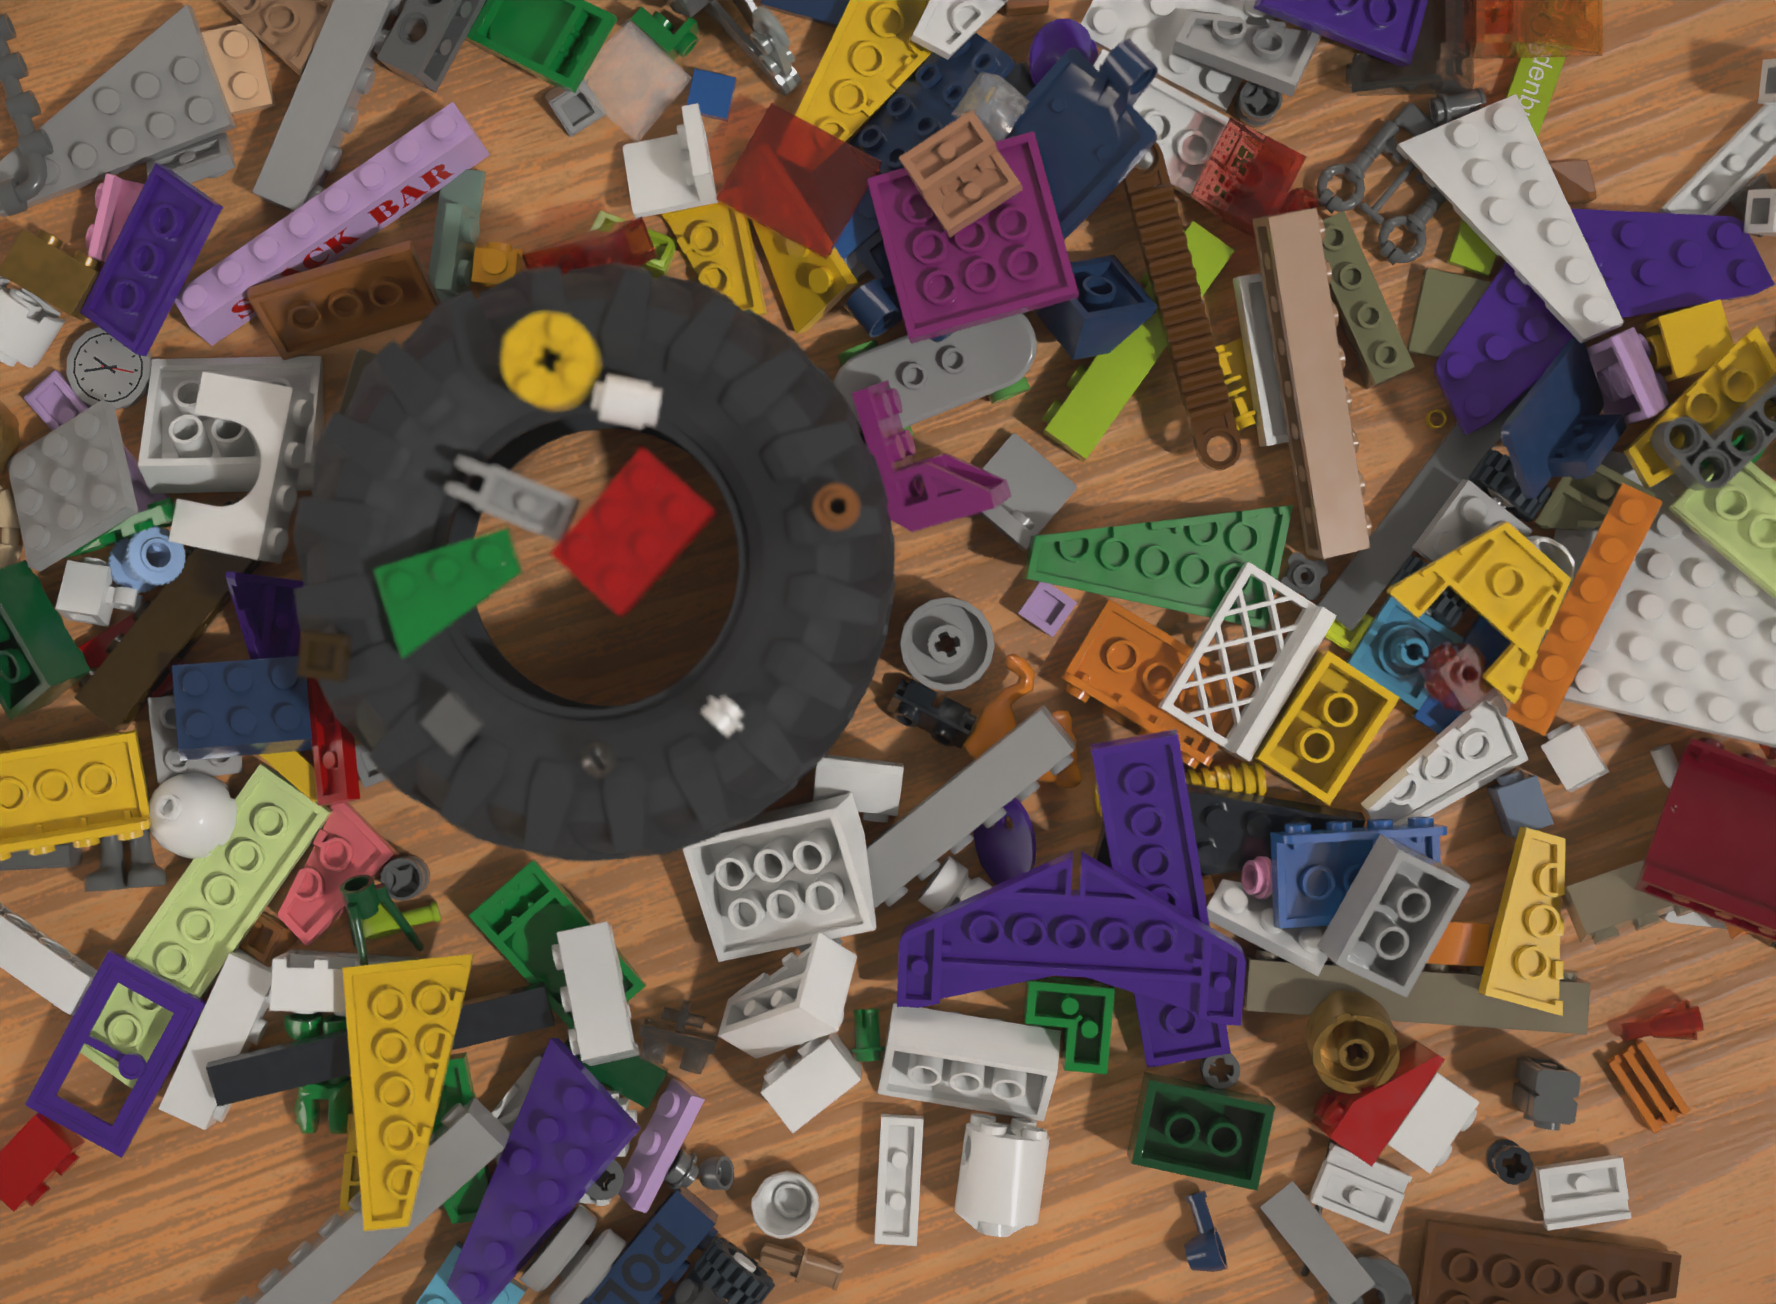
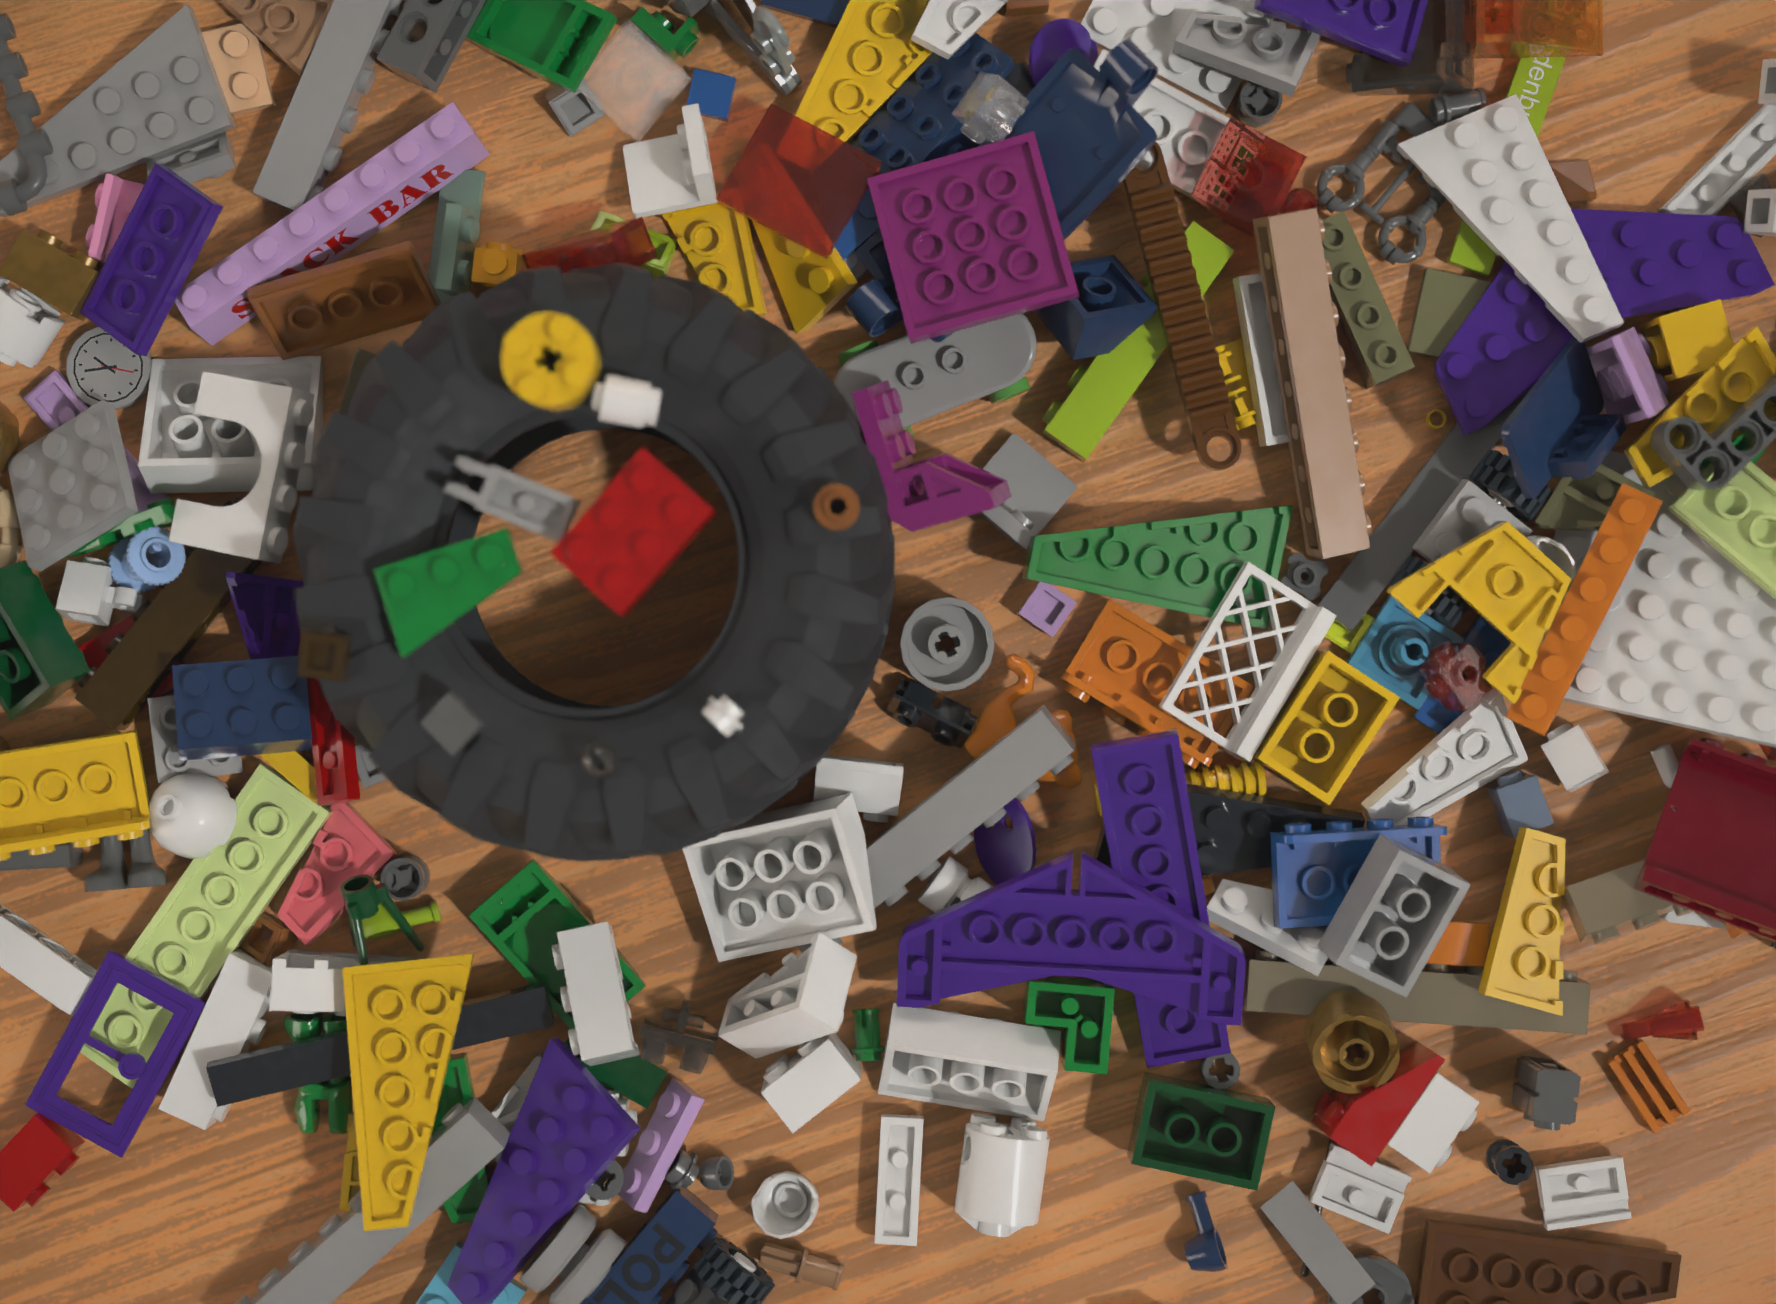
nougat slope [899,110,1022,238] -> none
bright pink plate [1241,856,1273,899] -> none

